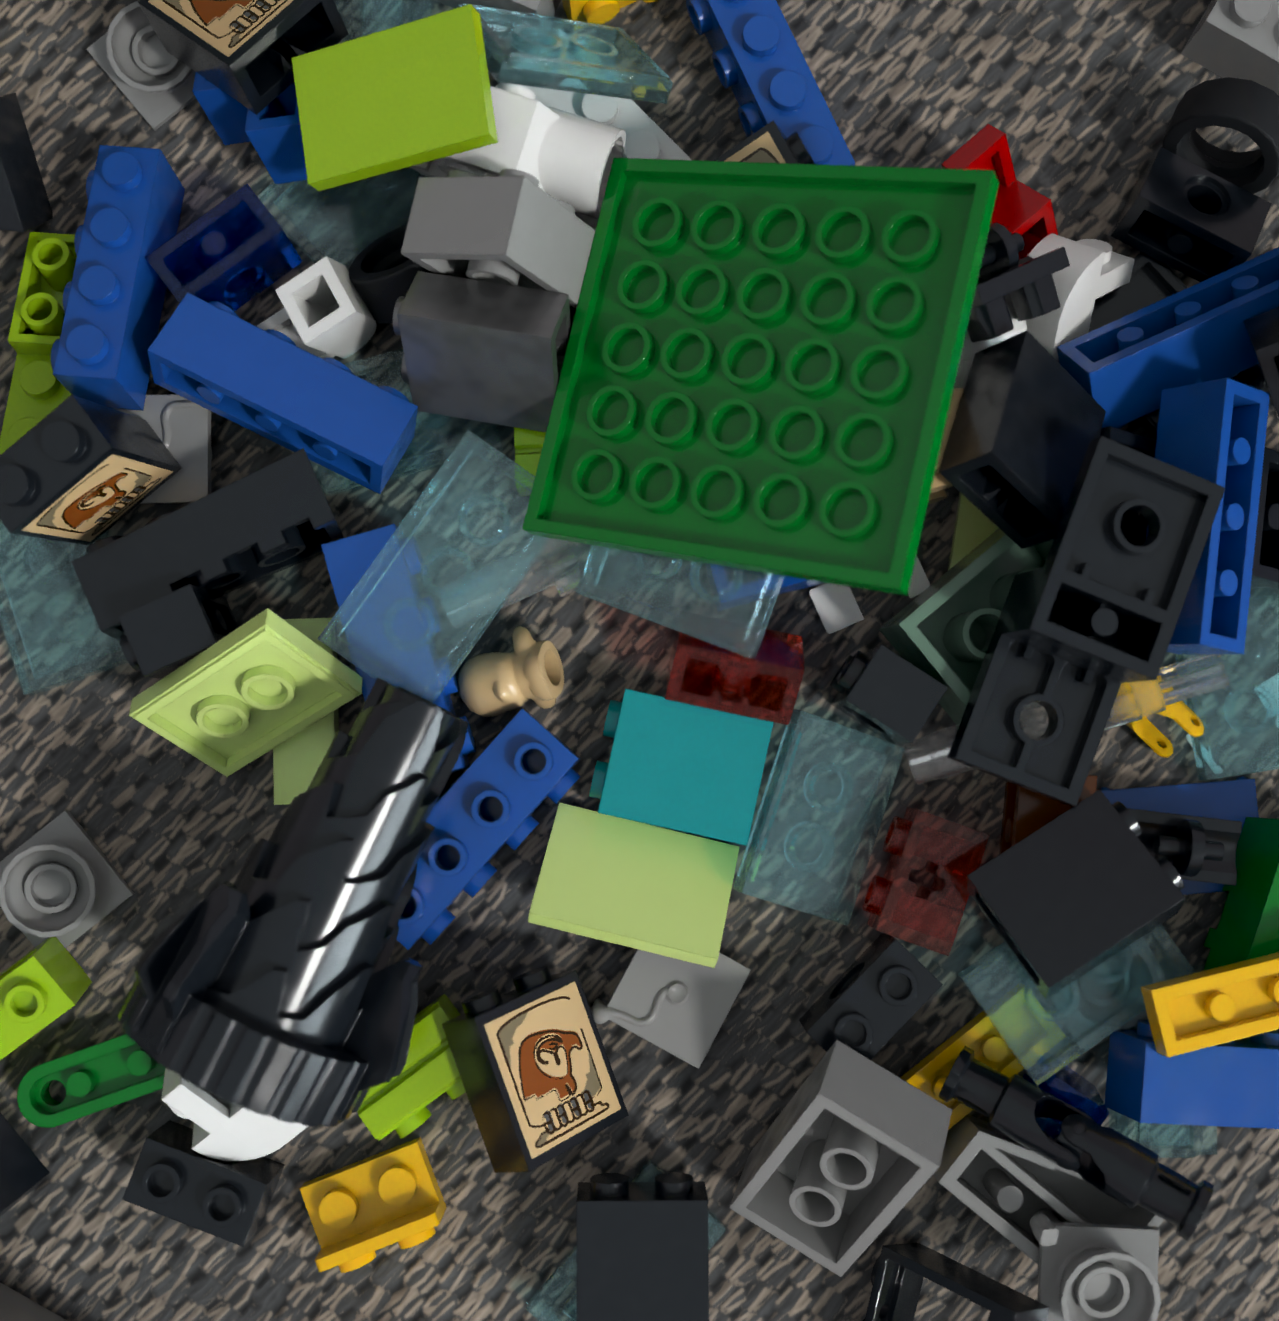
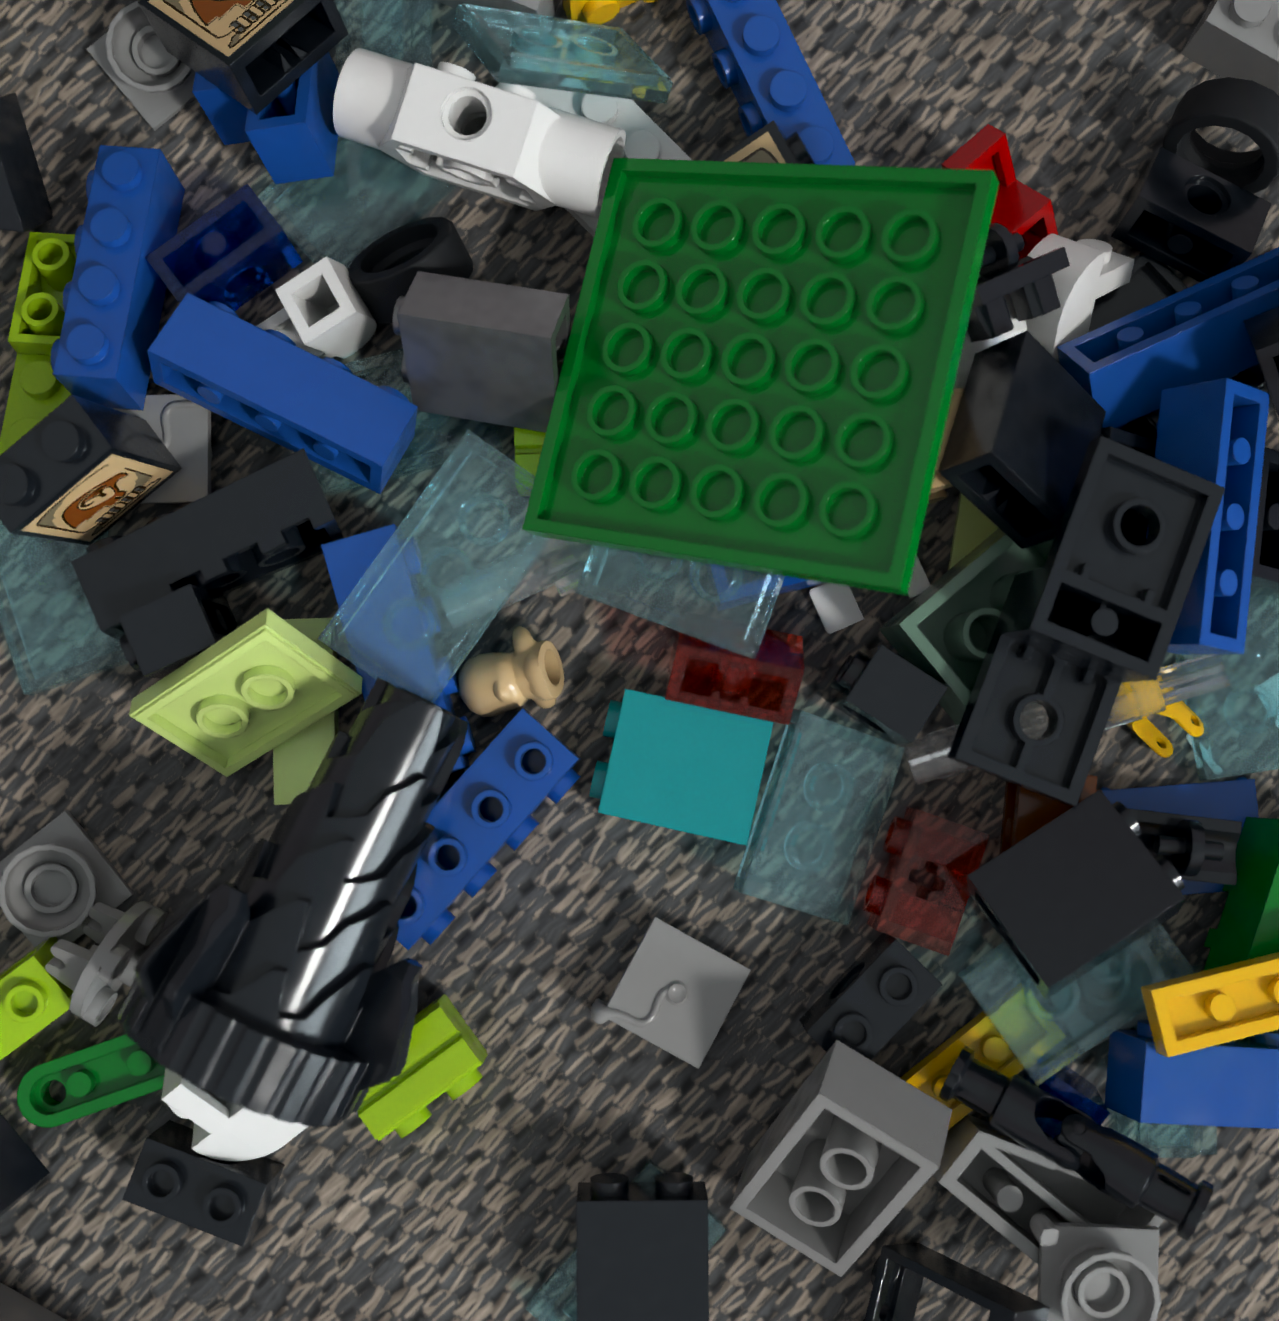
lime tile [291,4,498,191] -> none
yellow bracket [299,1137,447,1273] -> none
light grey brick [401,169,596,327] -> none
brick [442,966,629,1173] -> none
yellowish green tile [528,802,740,968] -> none
none -> light grey plate [45,900,168,1027]

